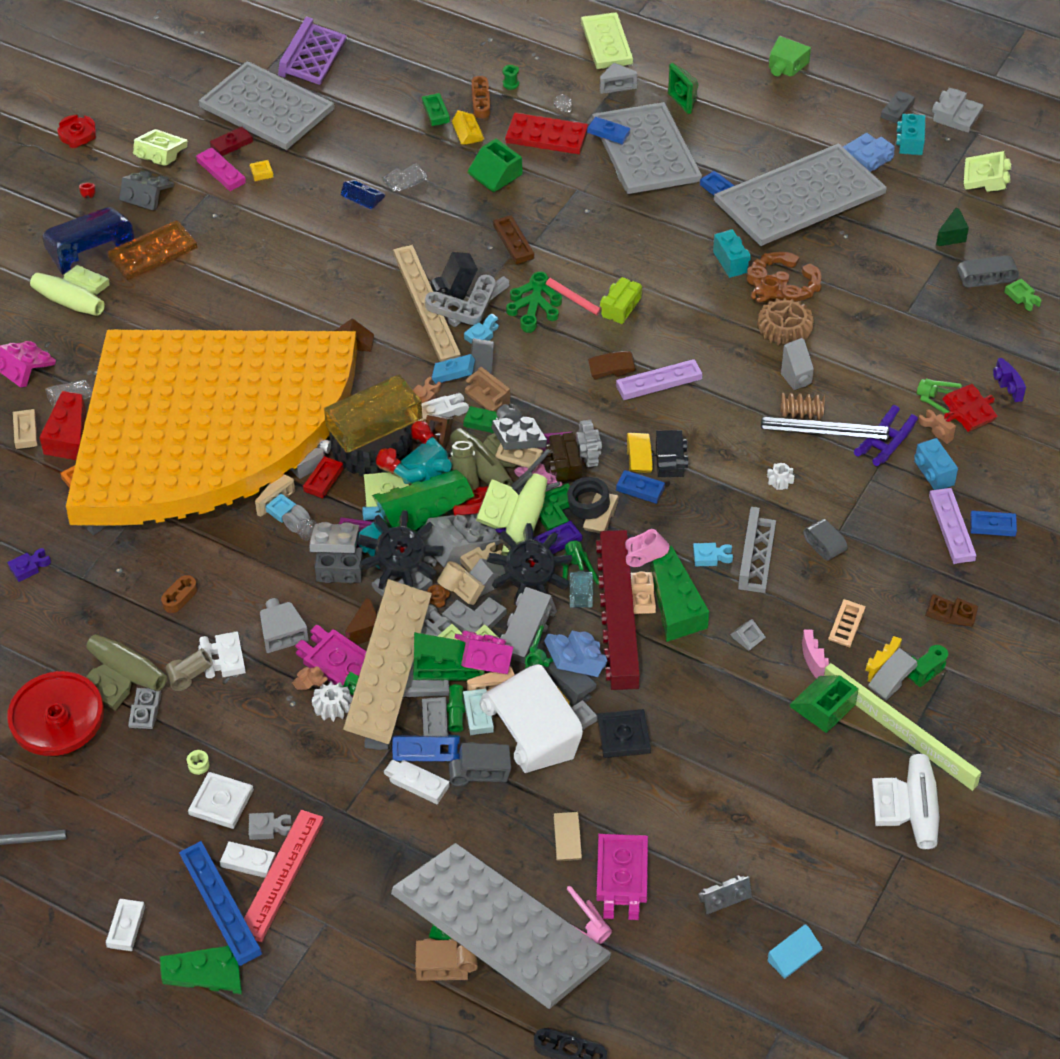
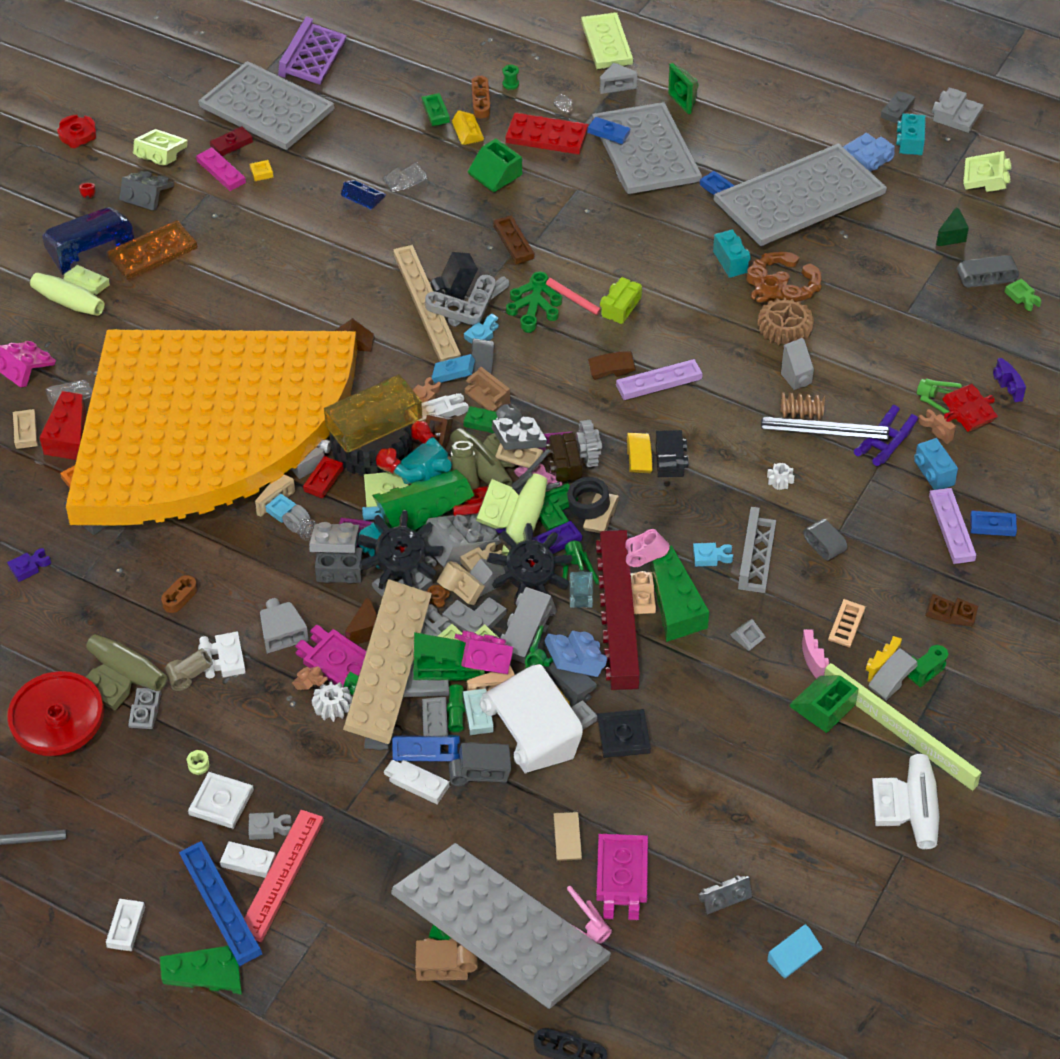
blue plate [616,470,665,504] -> none
bright green torso [769,36,811,76] -> none

